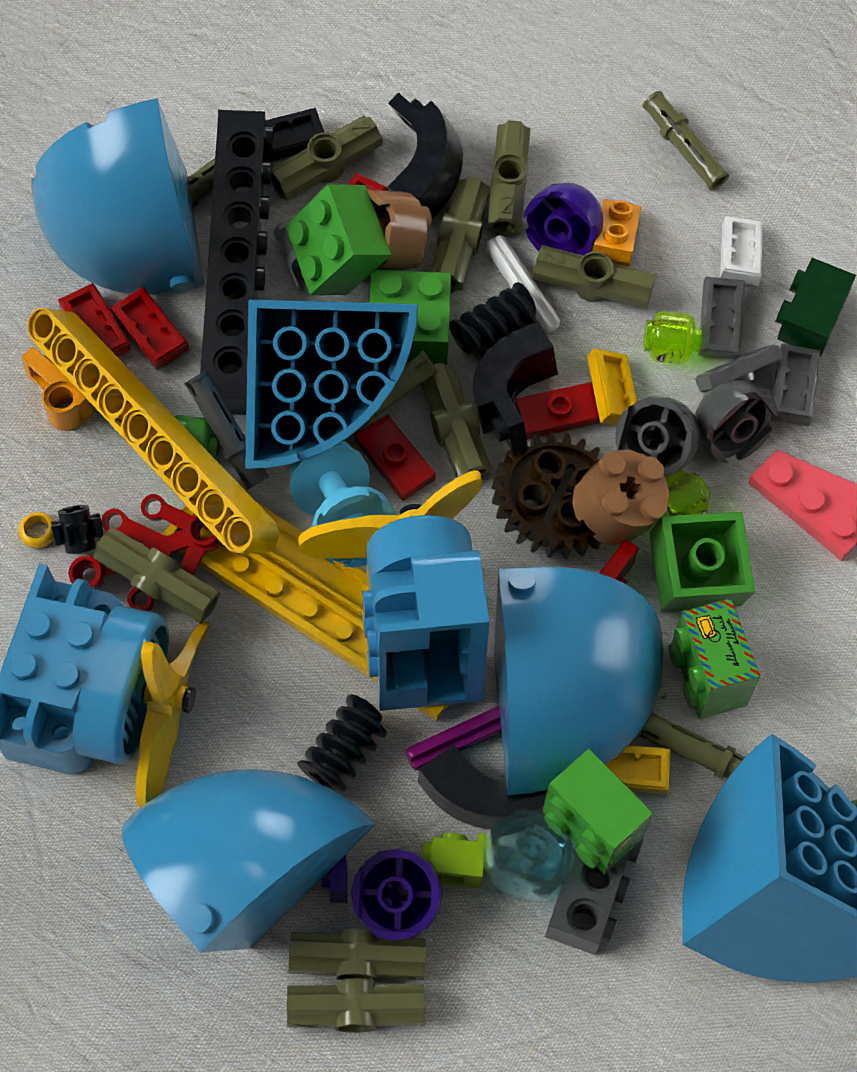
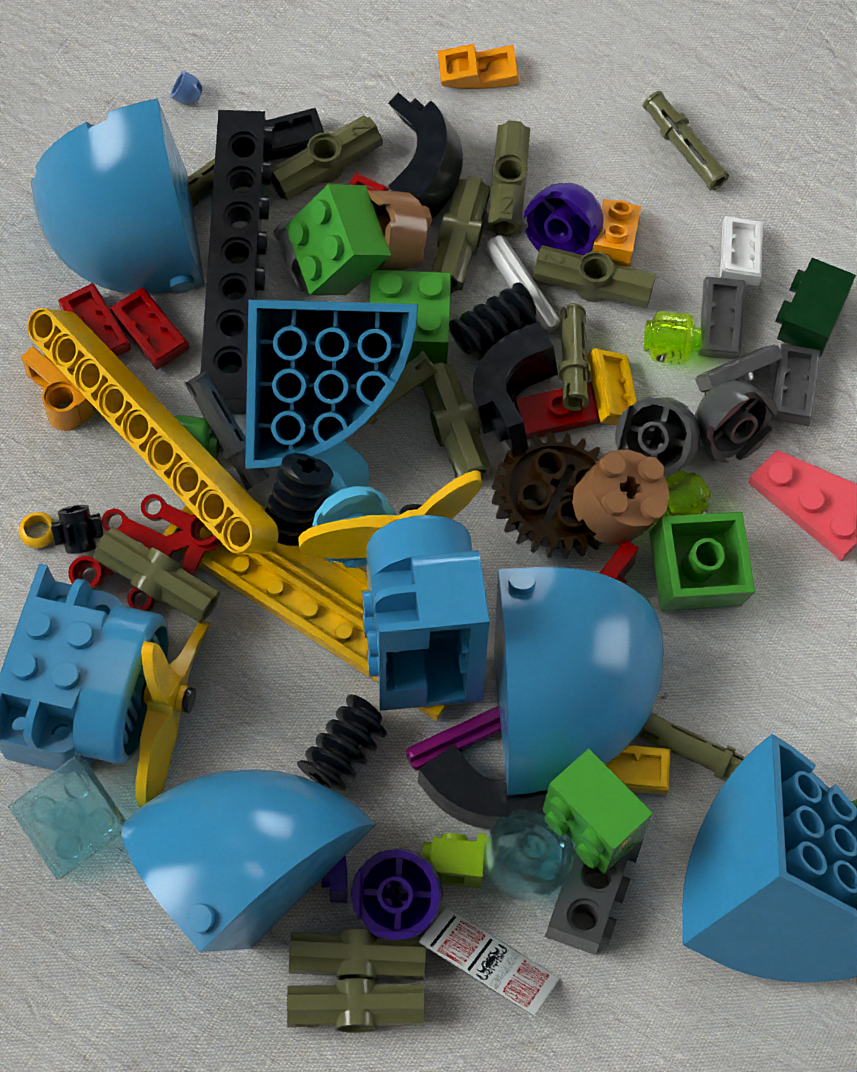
red plate [355,414,436,501] -> none
bright green brick [669,598,761,719] -> none
none -> clear light blue plate [8,754,126,879]
none -> medium blue hinge [170,71,202,105]
none -> black piece [264,453,334,546]
none -> white sticker [418,907,559,1016]
none -> light orange slope [438,44,520,89]
none -> olive pin [559,303,591,411]

